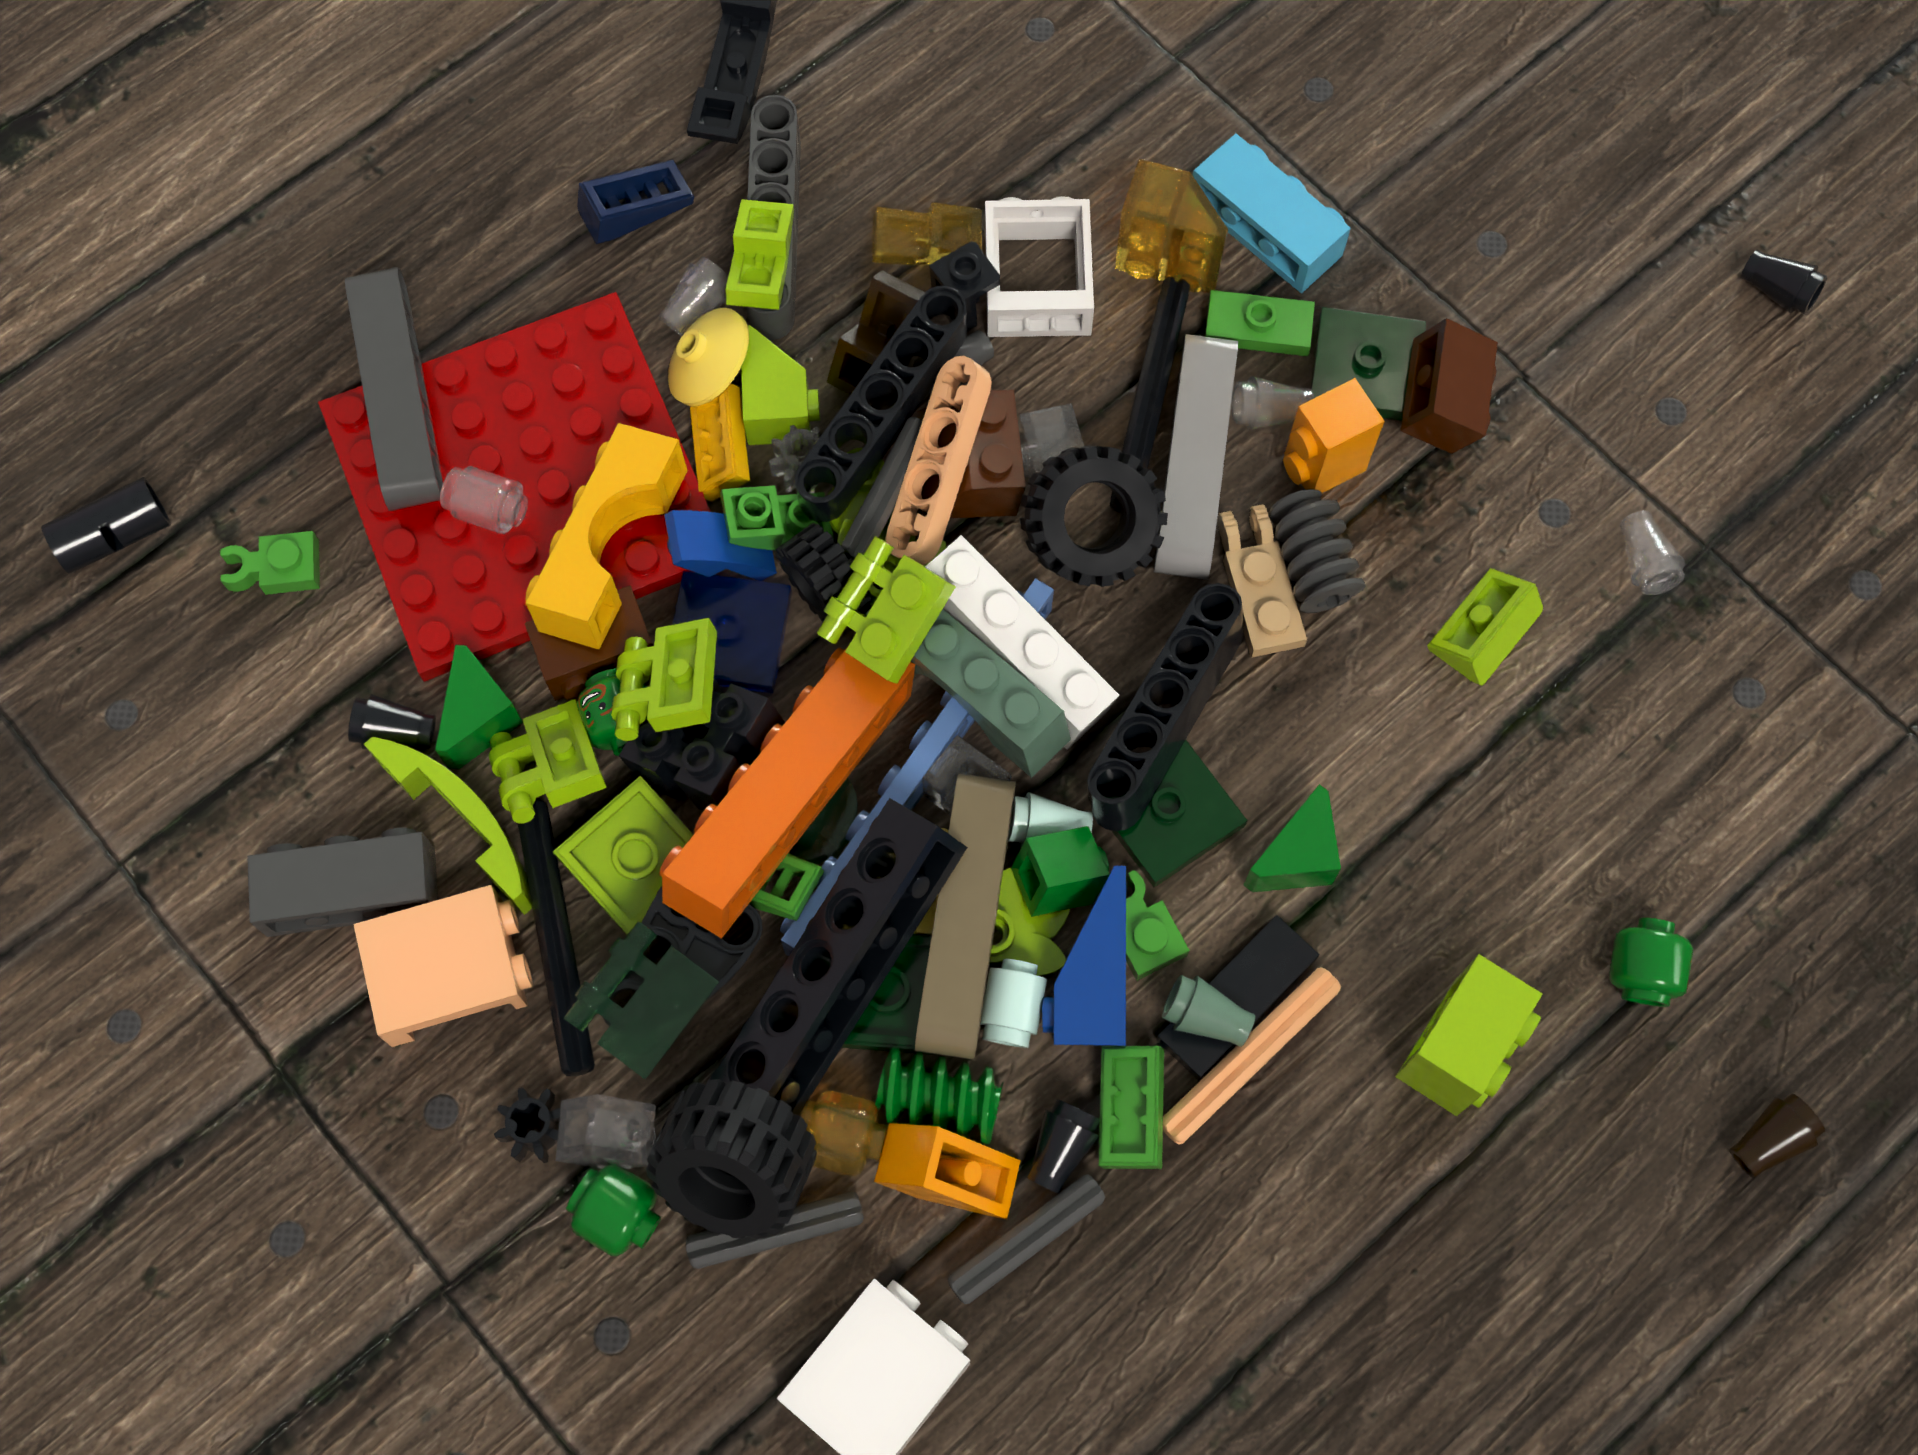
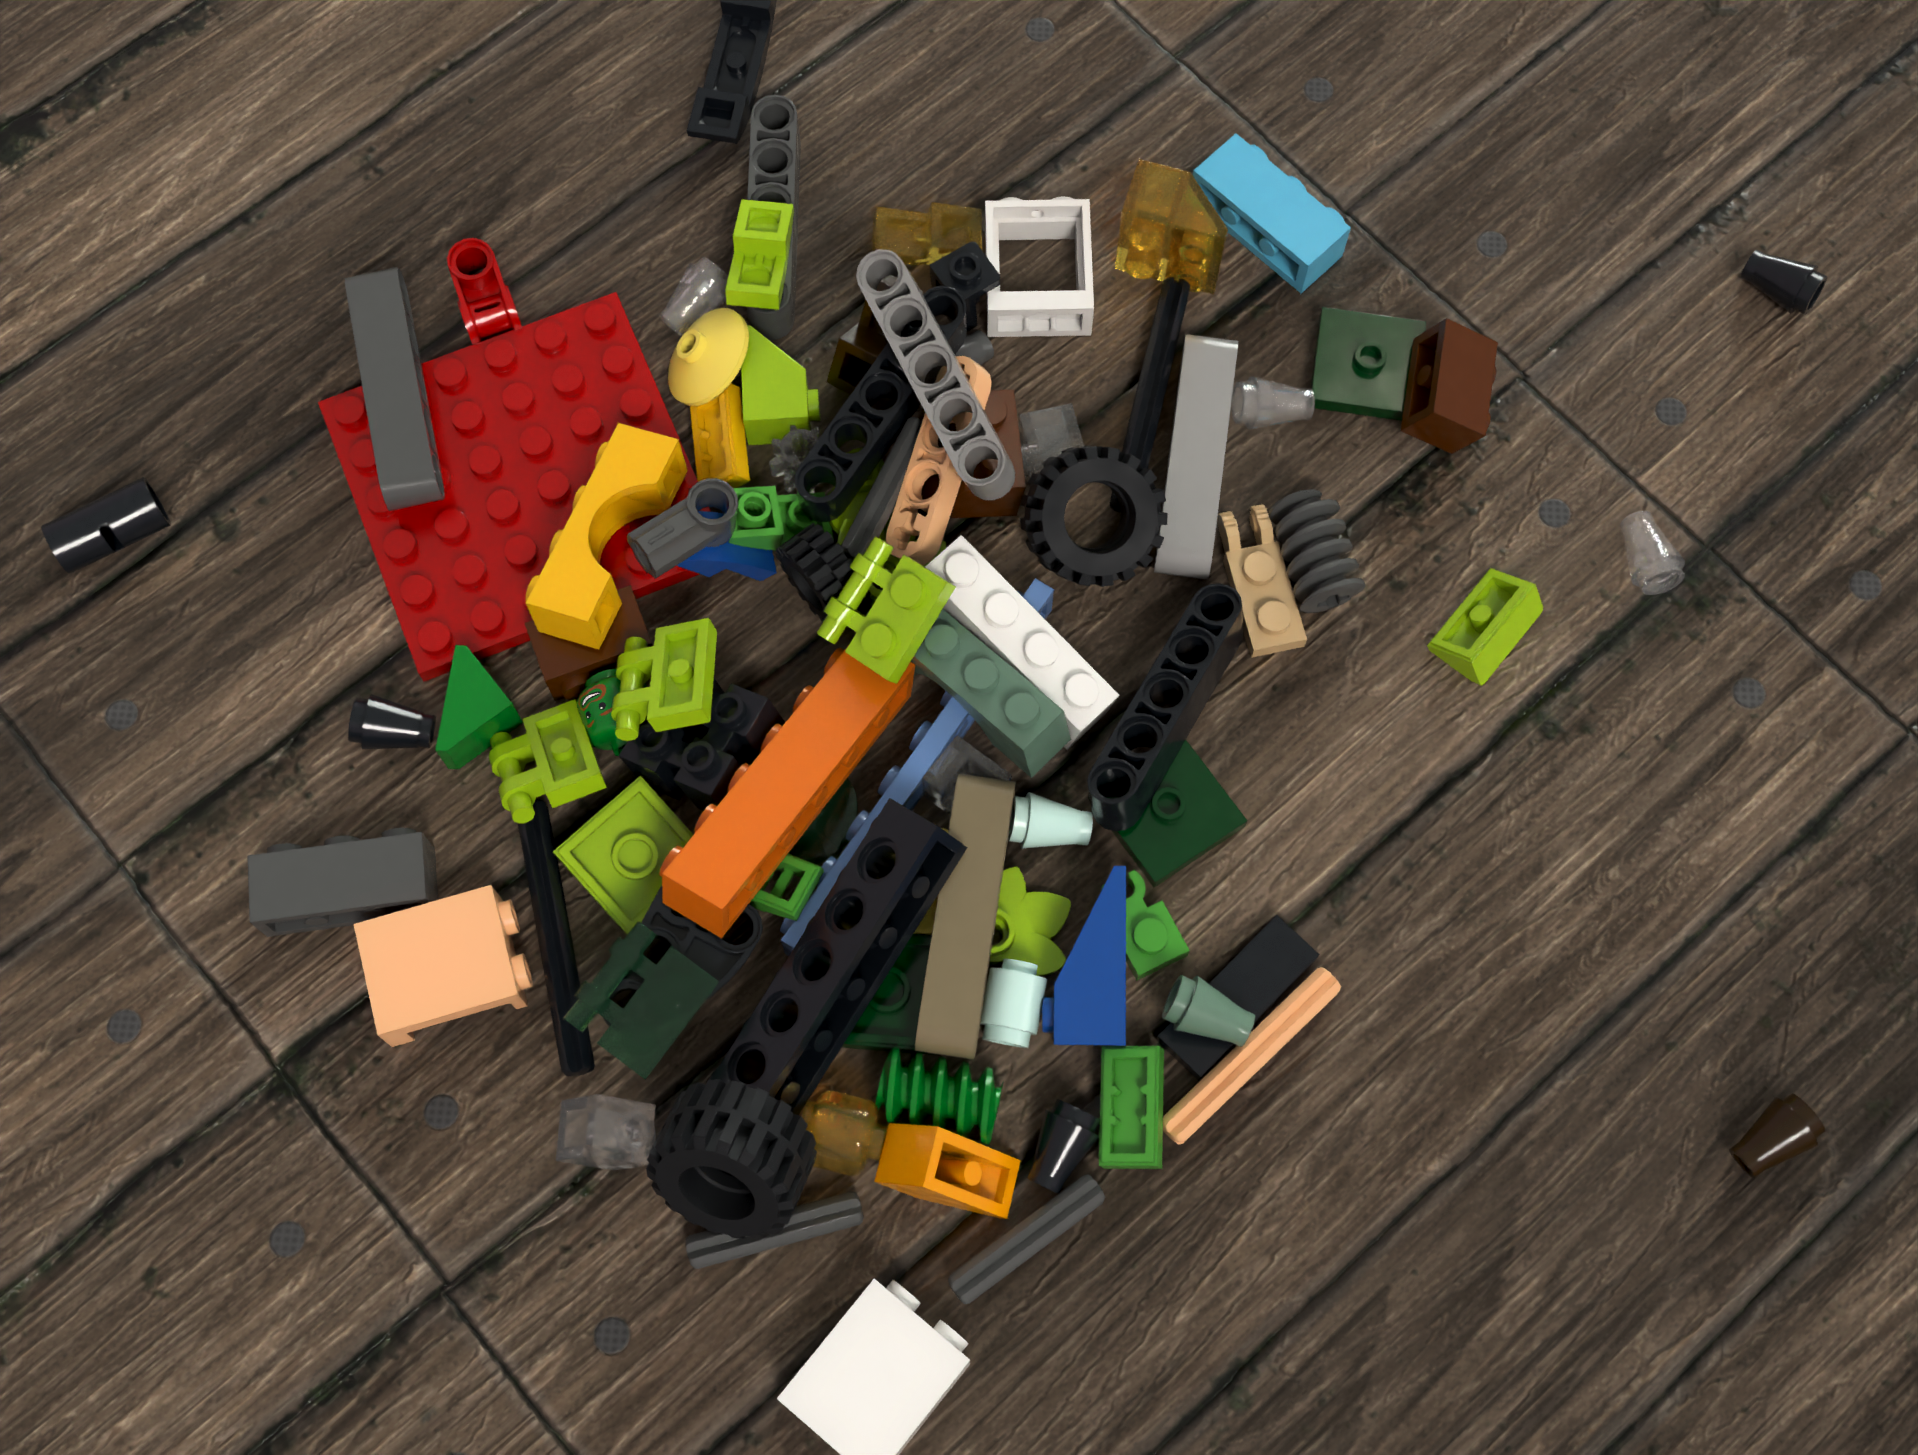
bright green plate [220,531,320,595] -> none
lime slope [364,737,532,915] -> none
clear brick [440,466,528,534] -> none
black gear [494,1087,572,1163] -> none
green head [566,1164,662,1256] -> none
dark blue slope [577,160,694,244] -> none
clear blue plate [672,571,792,693] -> none
green brick [1011,826,1110,917] -> none
bright green plate [1205,290,1315,356] -> none
green slope [1243,784,1341,892] -> none
light orange brick [1283,378,1385,493] -> none
lime brick [1396,954,1542,1116] -> none
green head [1609,918,1693,1007] -> none
none -> red piece [447,238,522,345]
none -> dark grey piece [627,478,738,579]
none -> light grey beam [856,249,1015,500]

